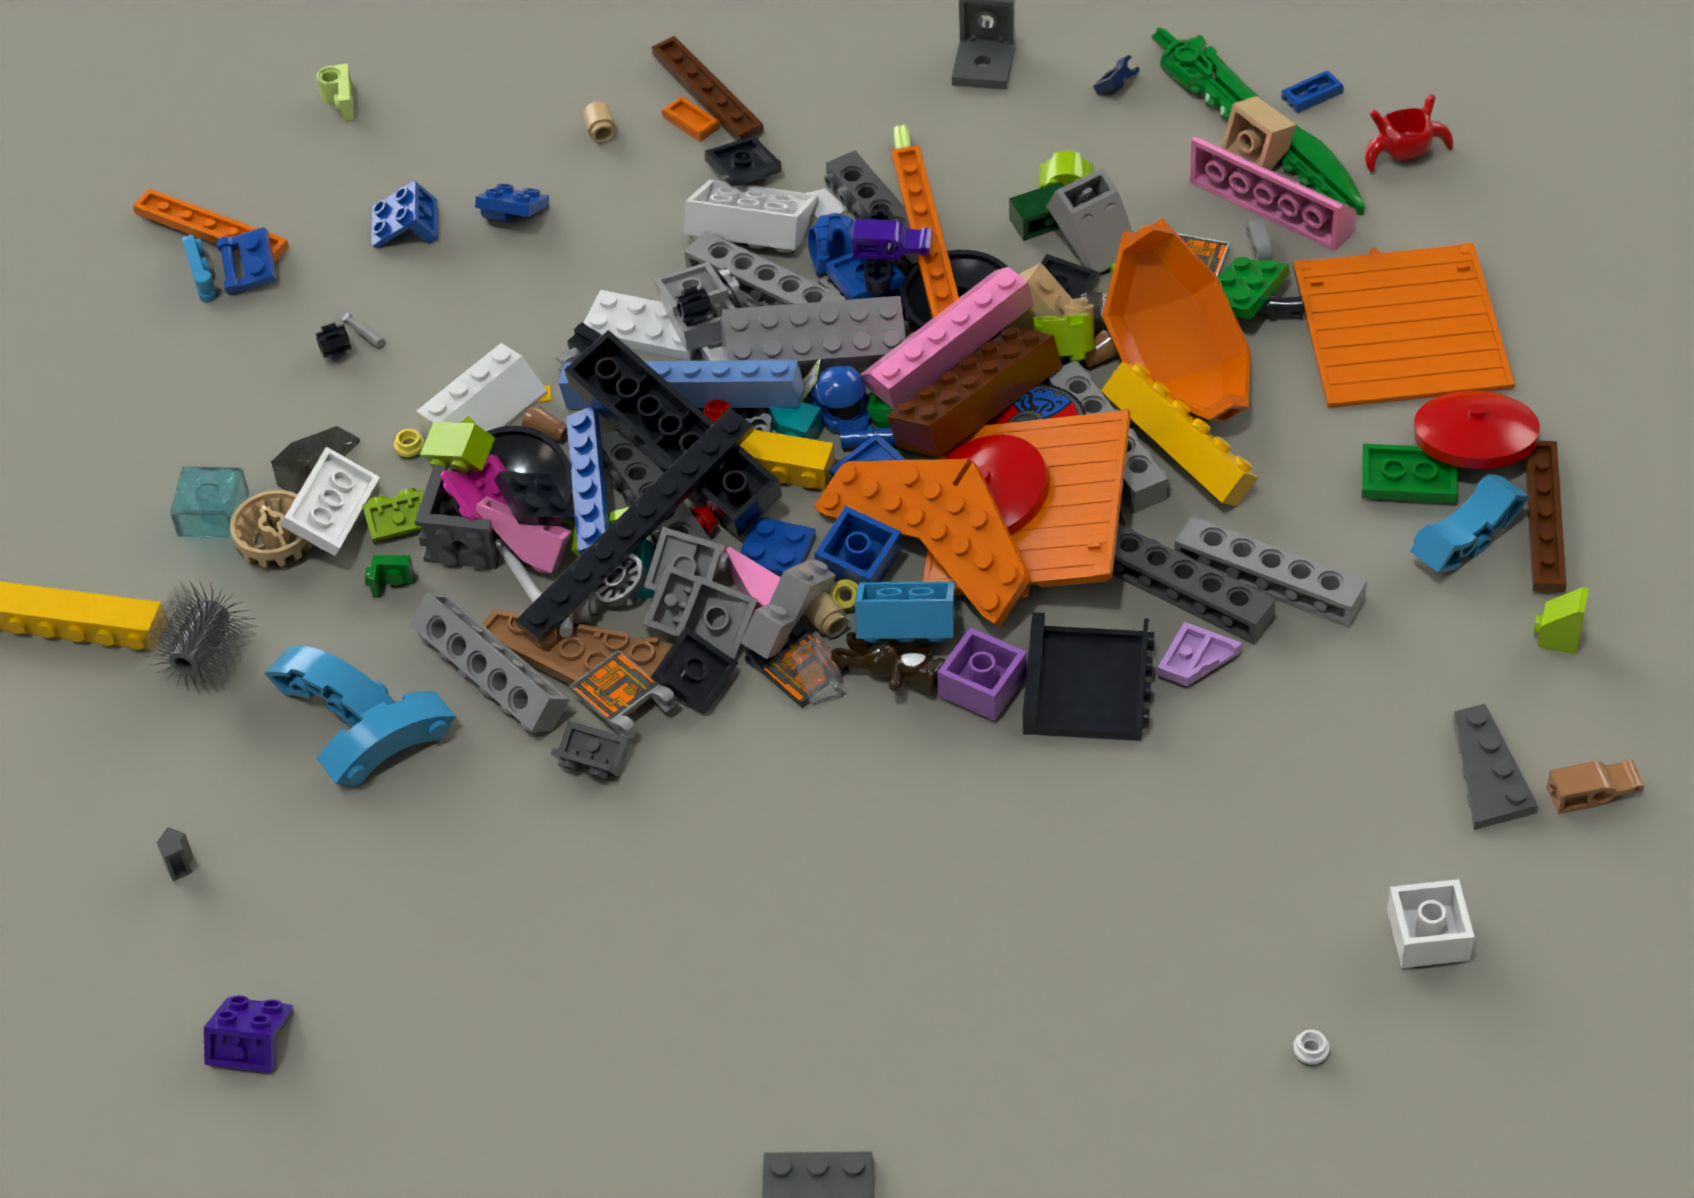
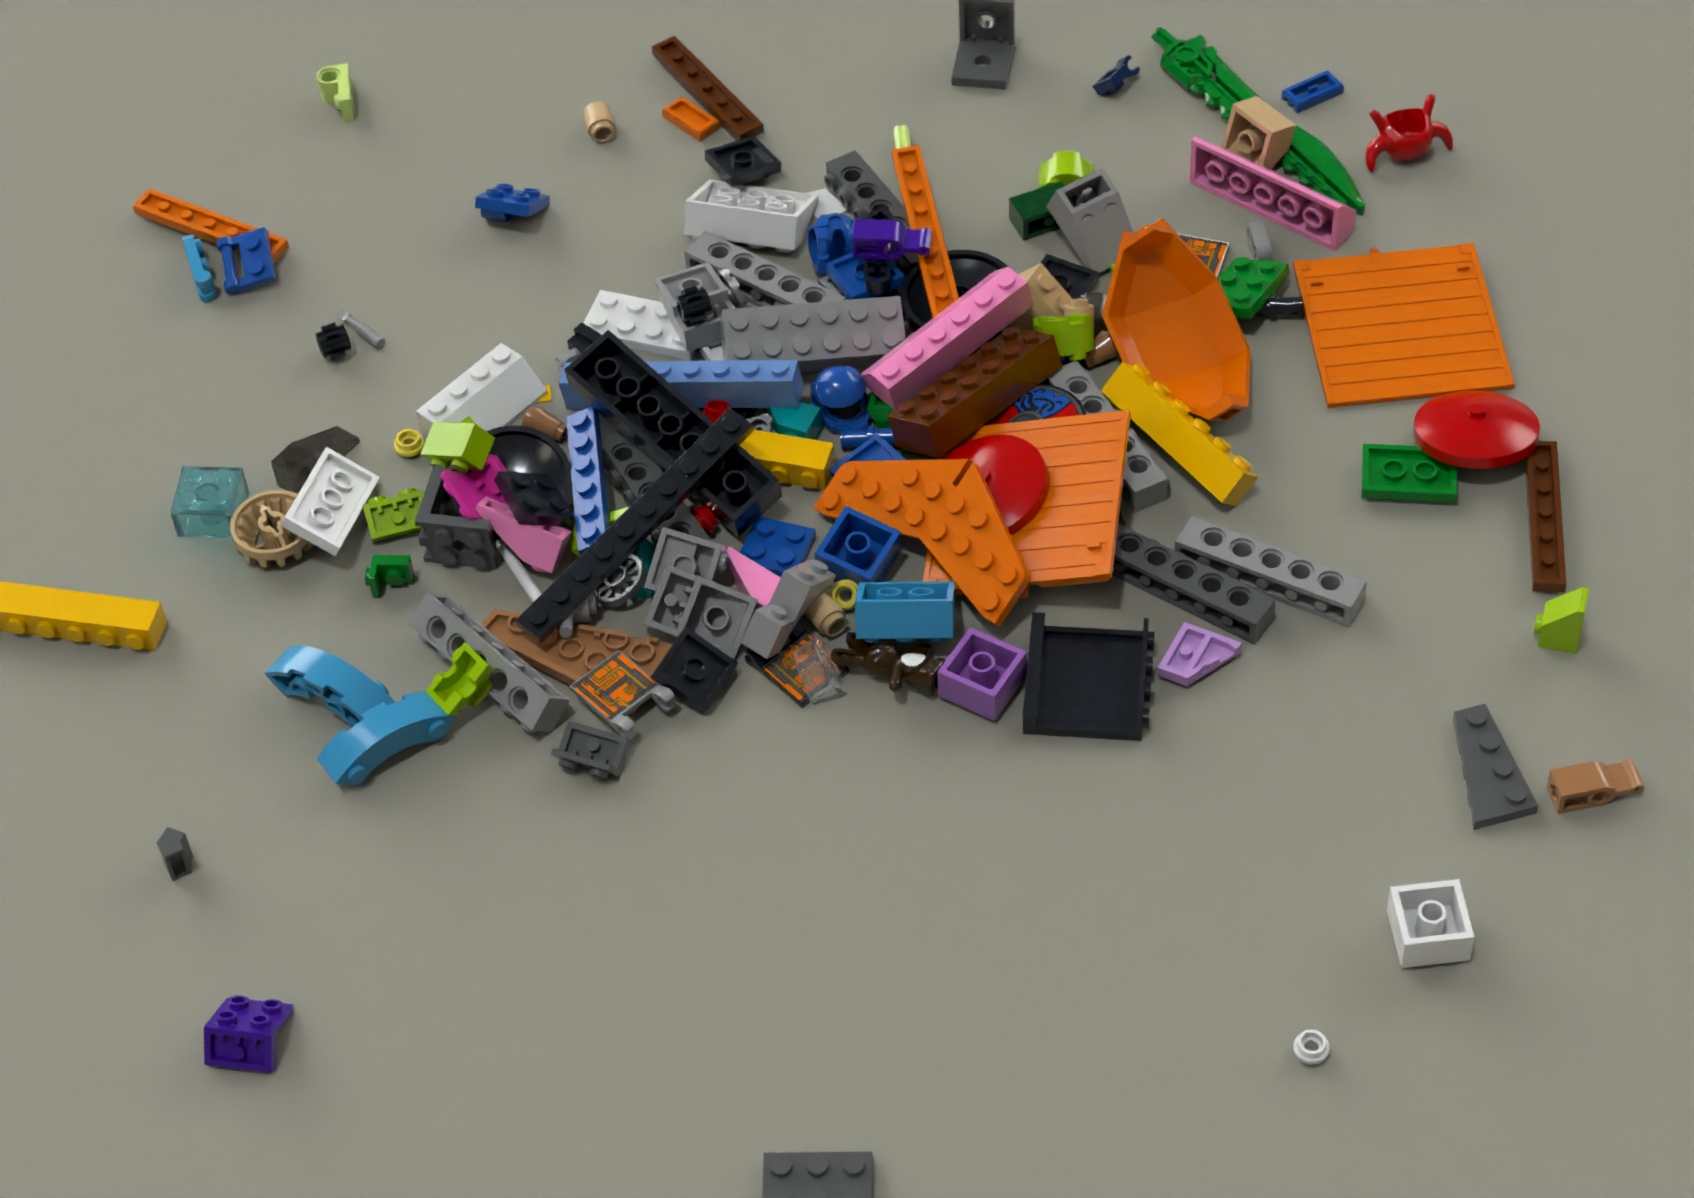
dark grey piece [141,580,257,695] -> none
blue bracket [372,180,438,248] -> none
sticker [800,358,820,402] -> none
dark azure brick [1410,474,1530,572] -> none
none -> lime cylinder [425,642,494,716]

